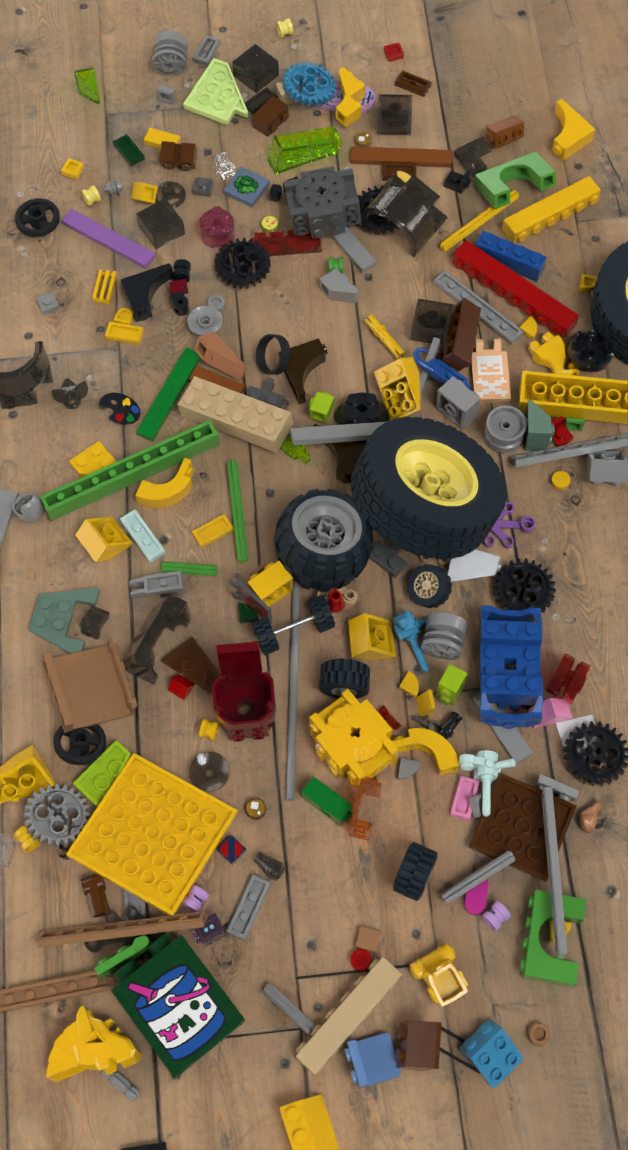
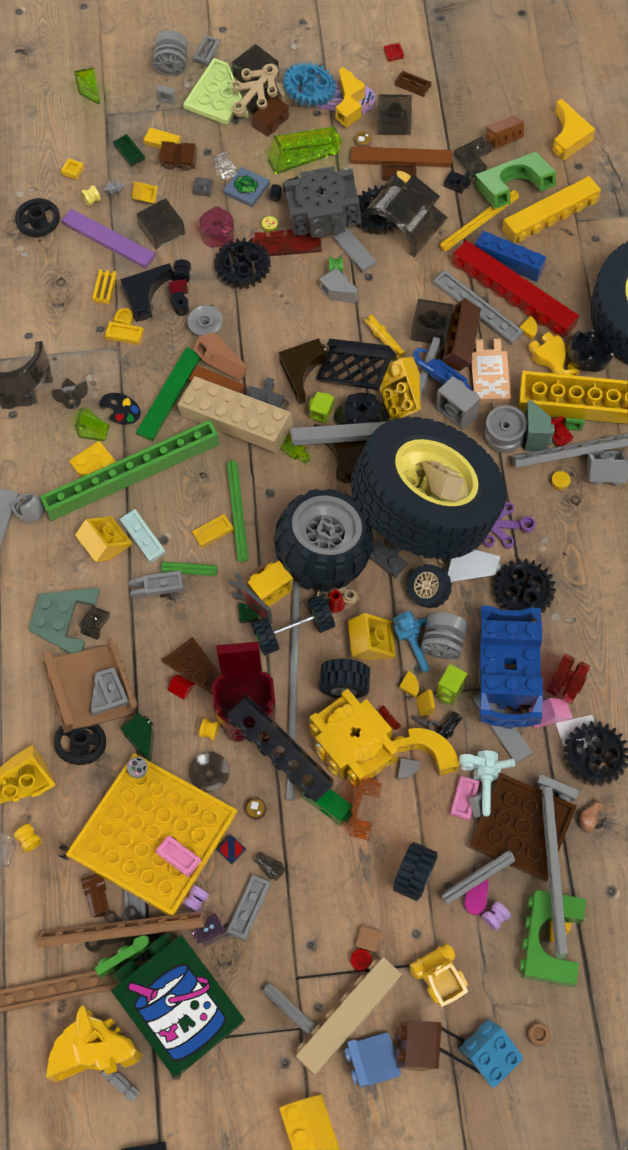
light grey gear [23,783,91,849] -> none
light grey plate [37,292,60,315] -> none
lime wing [73,740,131,807] -> none
clear smoke windscreen [122,597,191,685] -> none
yellow arch [135,458,194,508] -> none
clear smoke piece [155,181,186,210] -> none
light grey tile [207,295,225,312] -> none
black tyre [256,334,290,375] -> none
light yellow wheel [276,18,293,38] -> none
yellow tile [579,274,597,292] -> none
none -> clear neon green slope [74,407,110,441]
none -> light grey wing [91,667,128,716]
none -> dark green slope [120,713,154,761]
none -> light grey tile [127,757,148,779]
none -> bright pink tile [155,835,201,878]
none -> black brick [227,694,334,802]
none -> tan plant [231,64,278,117]
none -> black fence [317,338,397,390]
none -> tan slope [423,460,464,502]

